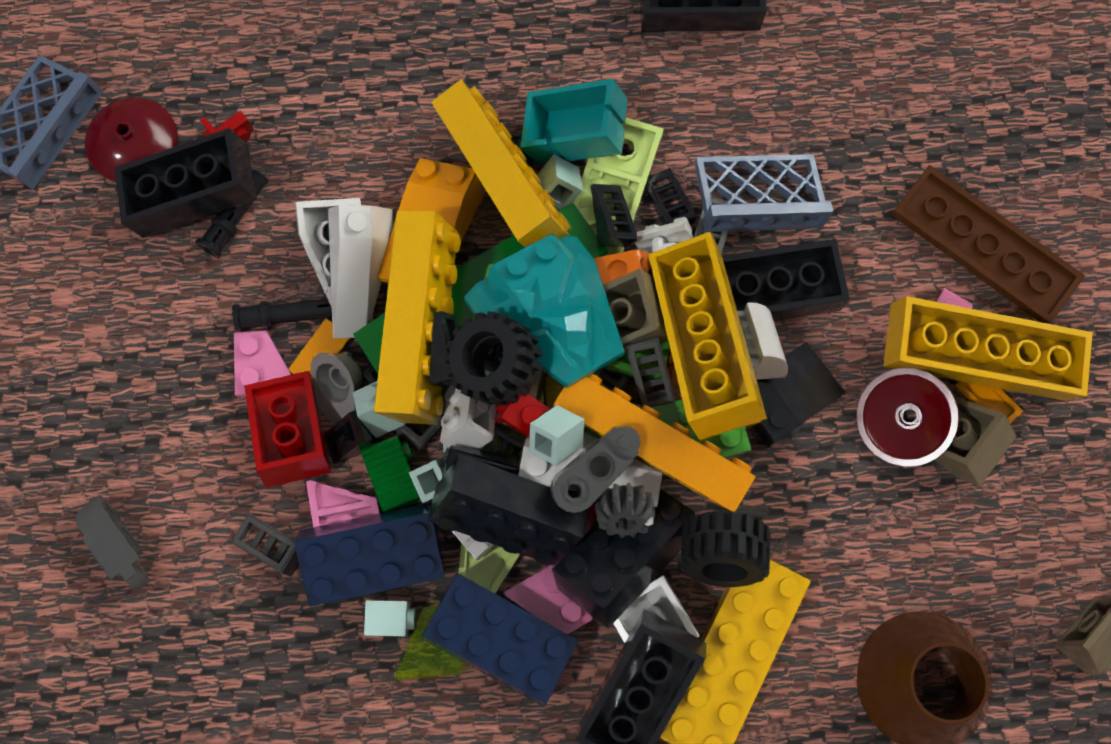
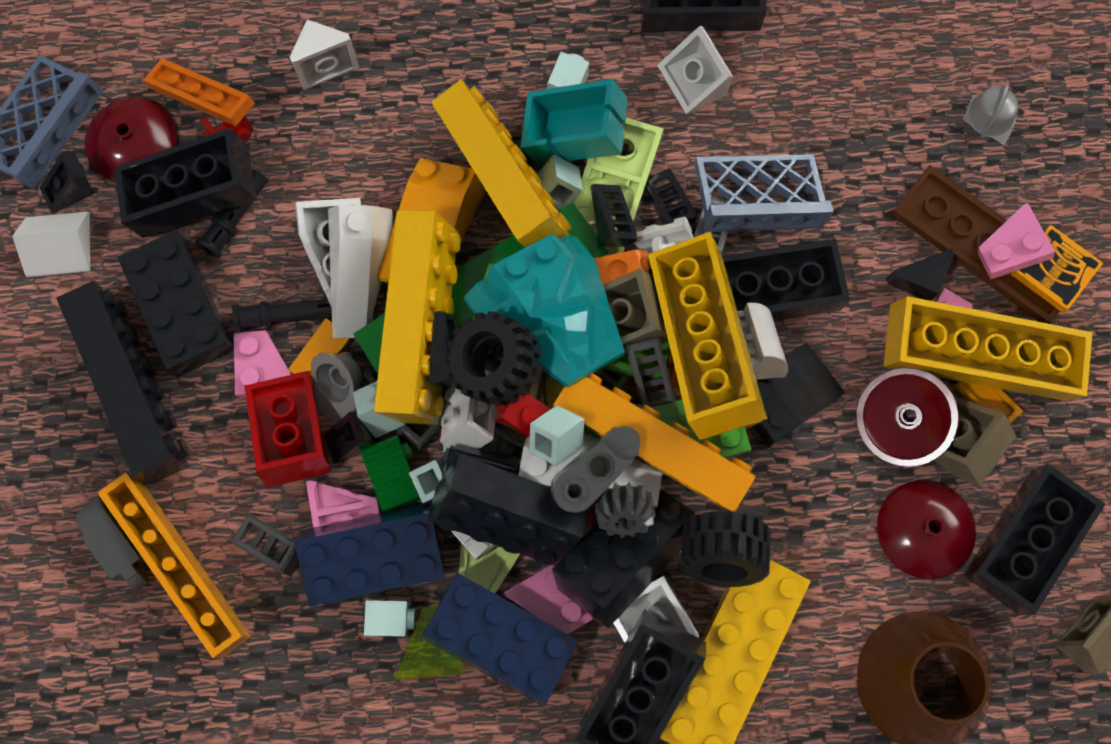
none -> white slope [12,212,91,278]
none -> black slope [40,151,94,214]
none -> black brick [56,281,190,484]
none -> light orange brick [98,472,252,658]
none -> black brick [117,230,234,377]
none -> orange plate [143,58,255,126]
none -> white slope [290,20,359,90]
none -> light aqua brick [547,52,589,89]
none -> white slope [657,26,733,114]
none -> dark red dish [877,480,976,579]
none -> black slope [886,249,954,301]
none -> light grey piece [963,84,1018,145]
none -> black brick [963,464,1106,616]
none -> bright pink wing [978,203,1055,279]
none -> tile [1011,225,1103,313]

